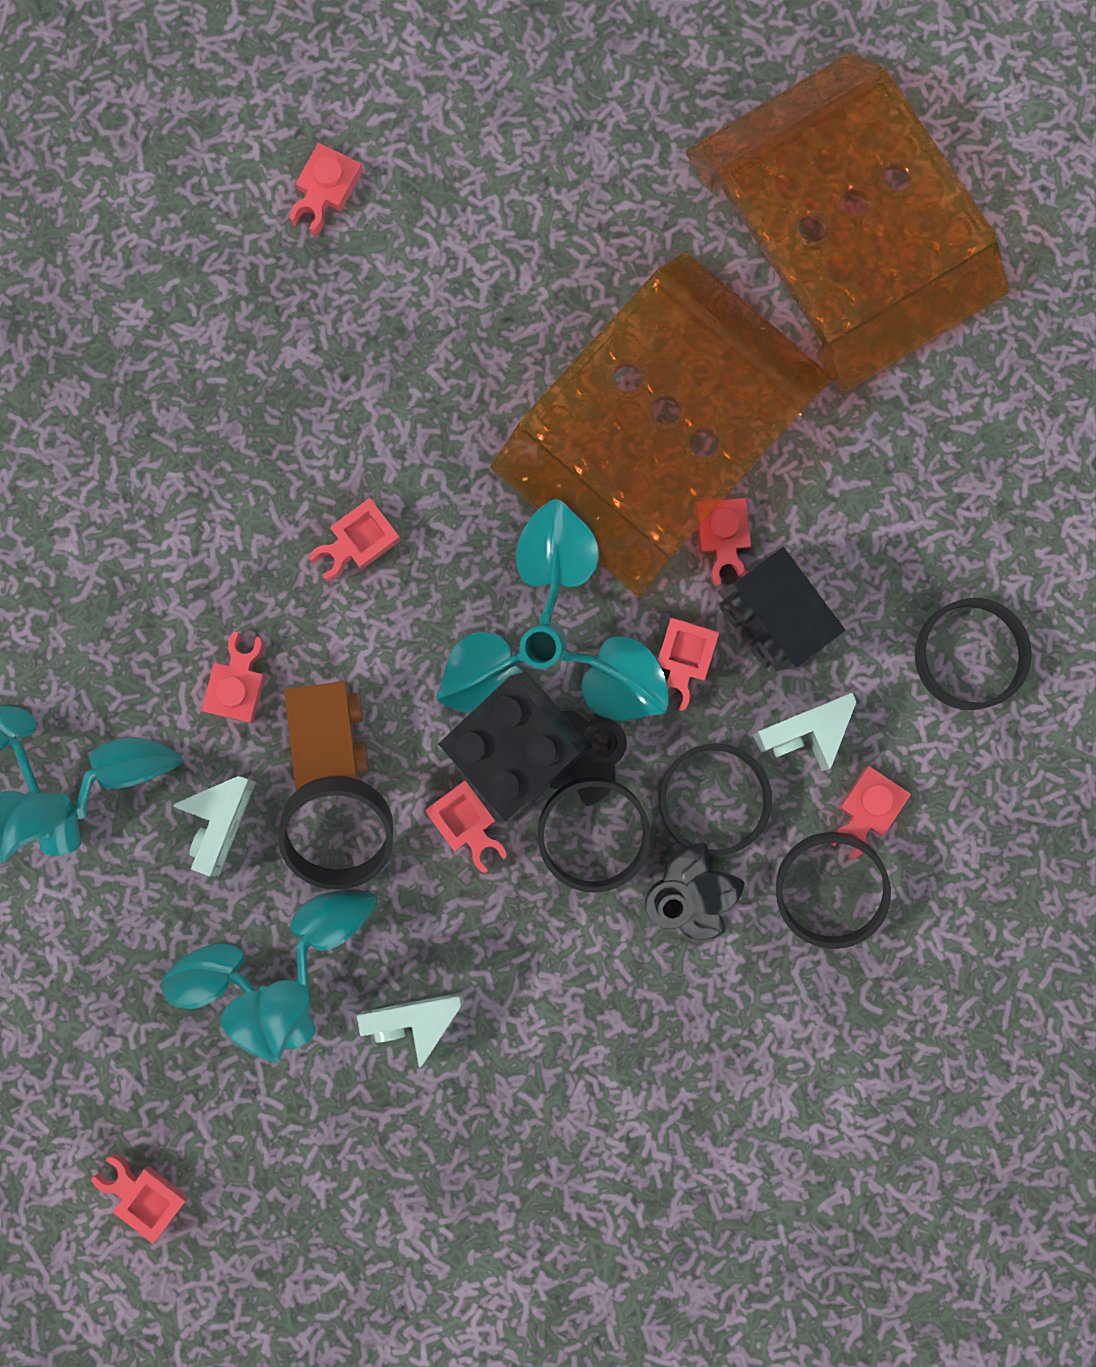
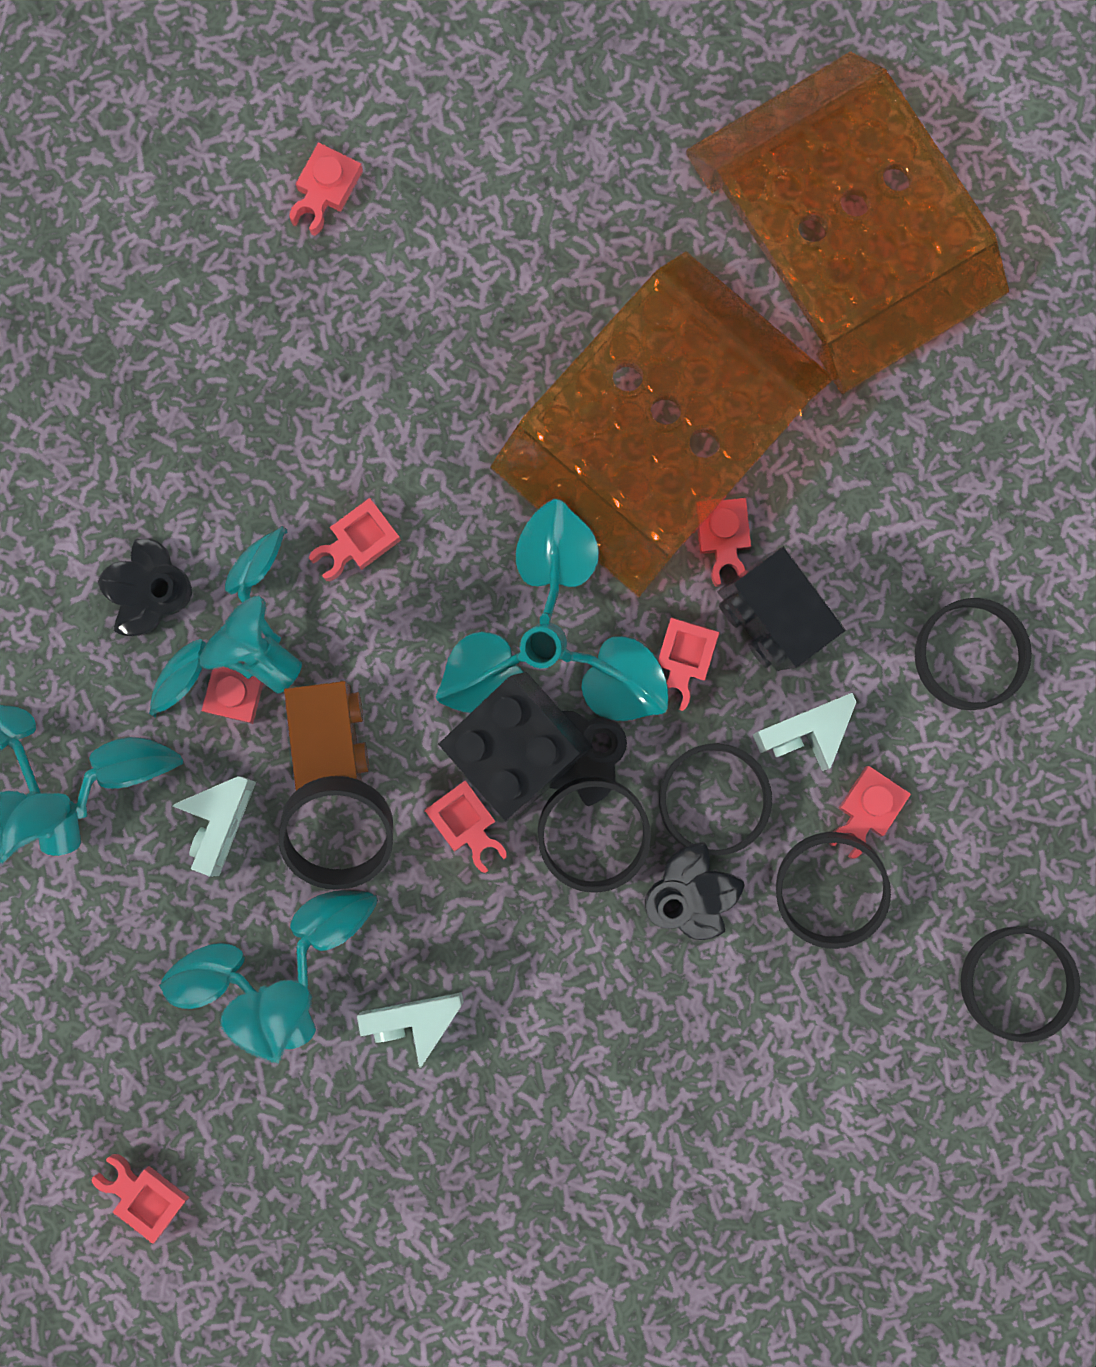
none -> black plate [98,539,192,637]
none -> teal plant [149,526,302,718]
none -> black tyre [960,927,1081,1043]

